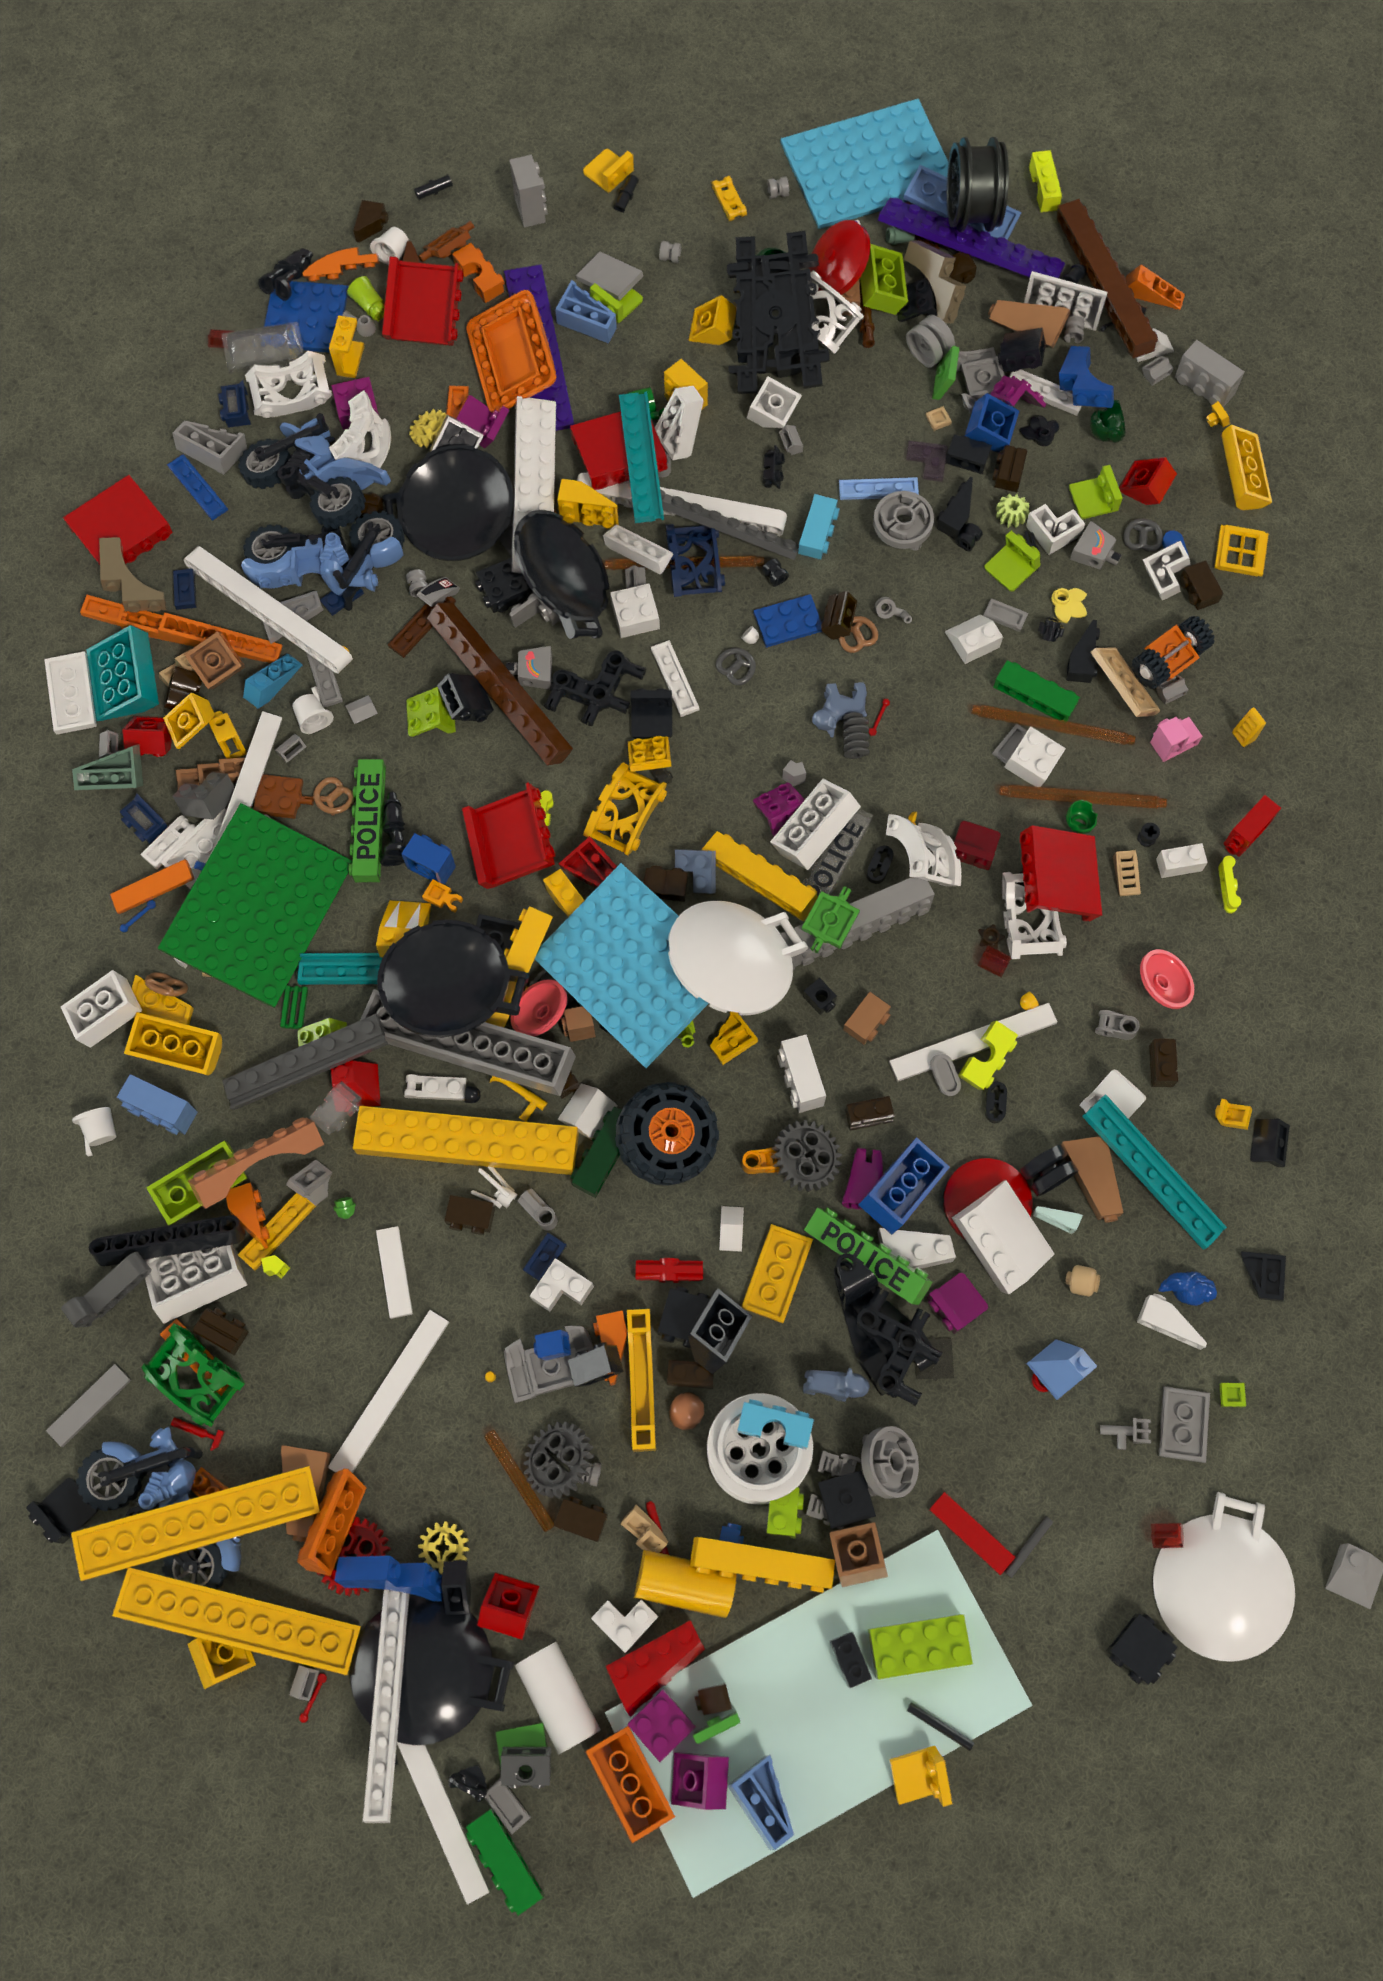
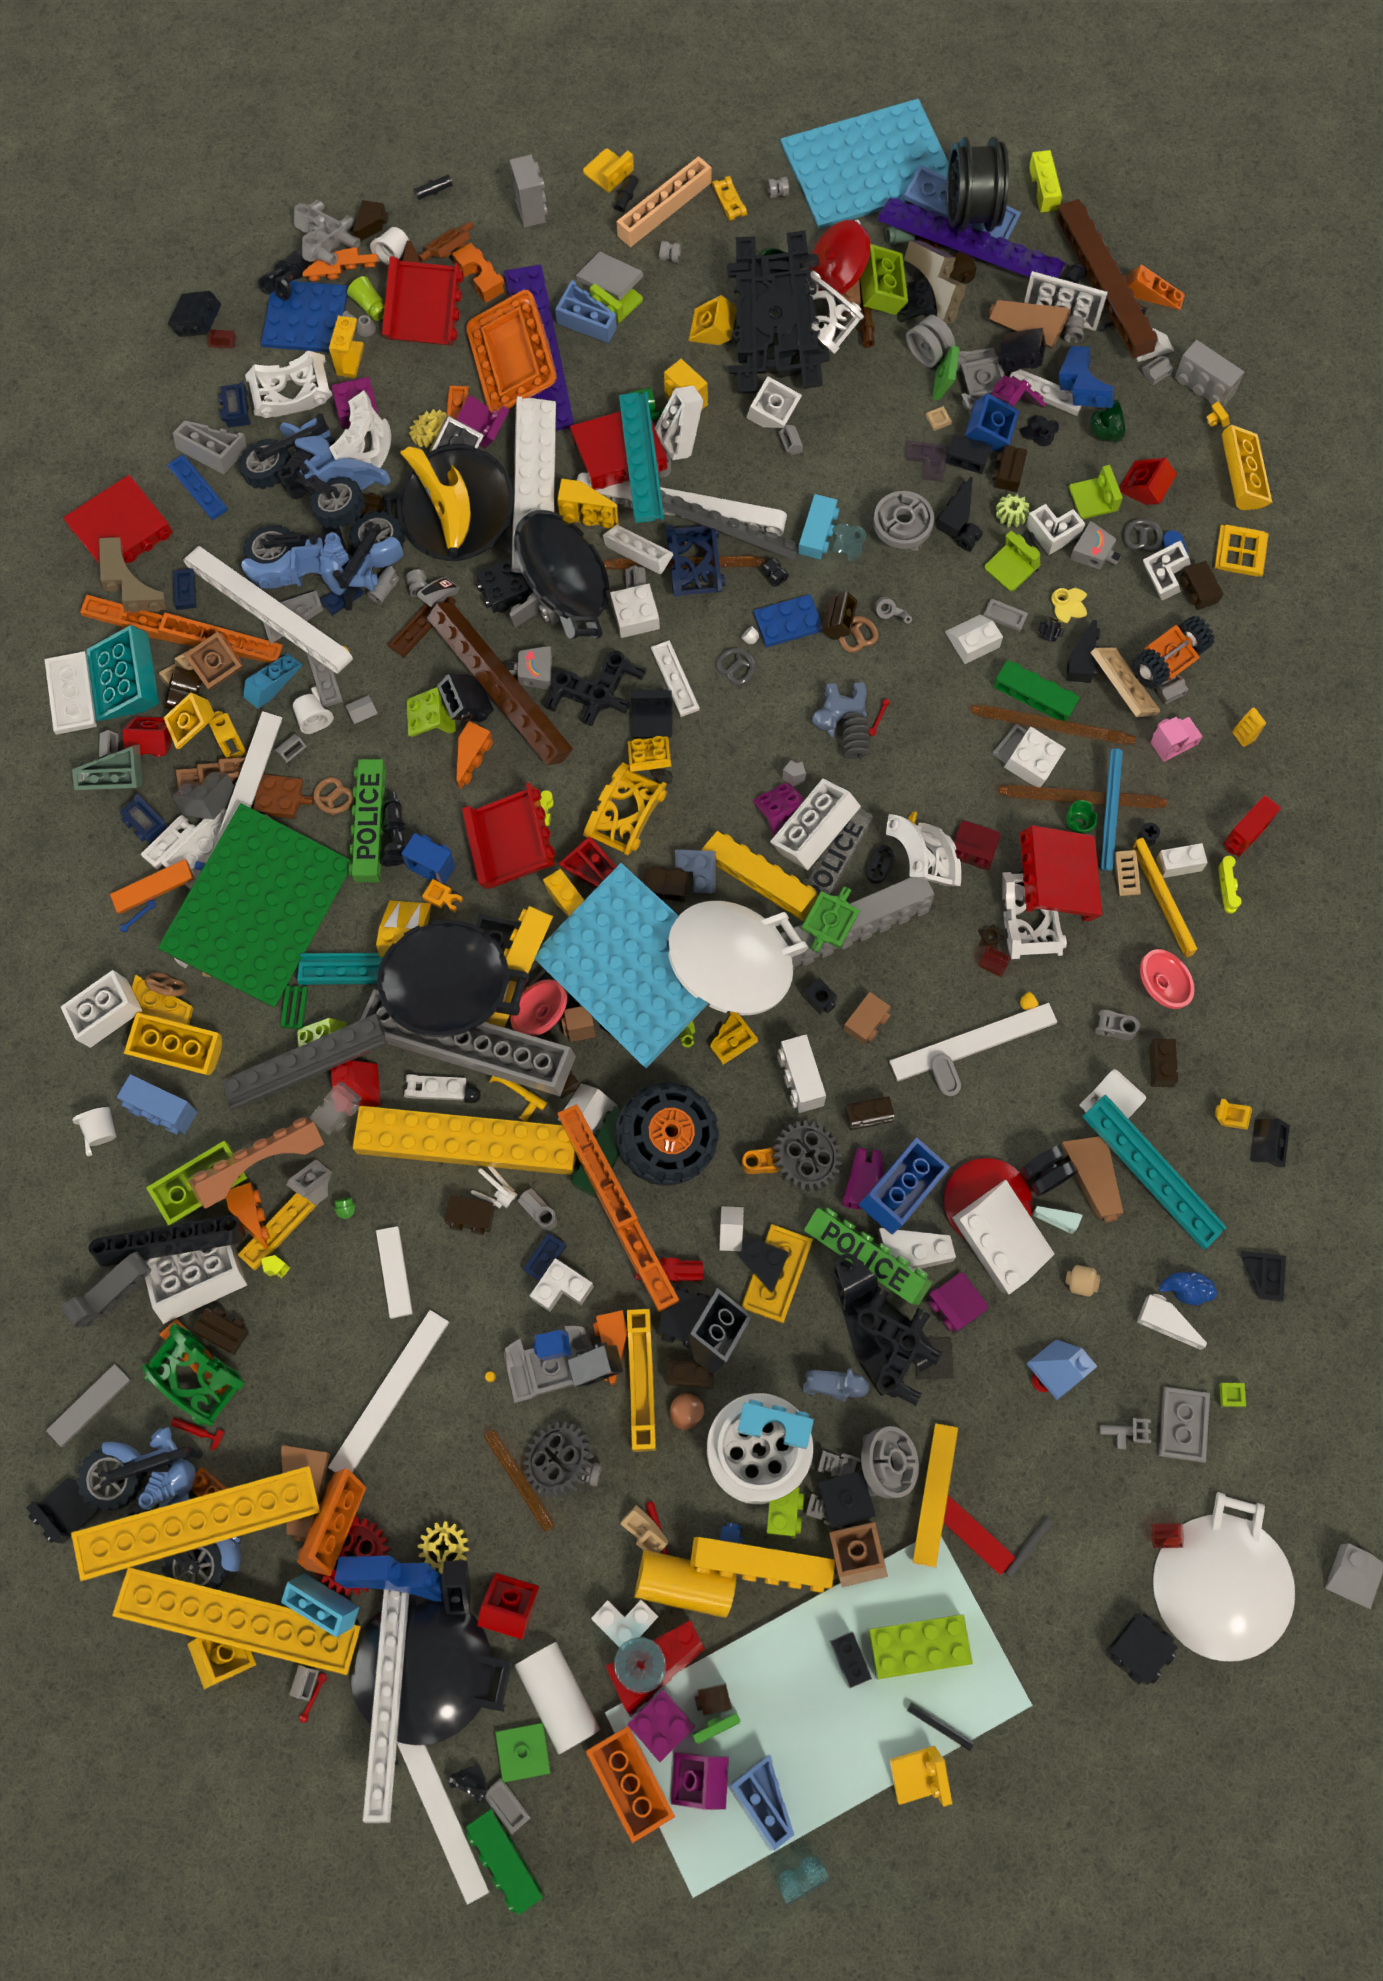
clear windscreen [221,322,304,374] -> none
dark grey brick [501,1747,551,1788] -> none
dark brown brick [554,1496,608,1543] -> none
black hinge [762,445,785,489] -> none
light blue tile [839,477,919,500] -> none
neon yellow arch [958,1020,1018,1090] -> none
black beam [985,1081,1007,1123] -> none
none -> black brick [168,291,221,337]
none -> medium azure brick [281,1573,359,1637]
none -> light grey pin [294,200,360,266]
none -> light grey hinge [367,566,399,604]
none -> yellow piece [400,447,471,557]
none -> orange slope [457,721,493,789]
none -> orange slope [557,1104,679,1312]
none -> clear light blue wheel [614,1637,666,1694]
none -> light nougat brick [617,156,711,248]
none -> black wing [739,1236,789,1294]
none -> clear light blue hinge [775,1854,830,1906]
none -> clear light blue plate [832,523,866,562]
none -> yellow tile [913,1423,958,1568]
none -> dark azure axle [1100,749,1123,871]
none -> yellow tile [1132,838,1197,958]

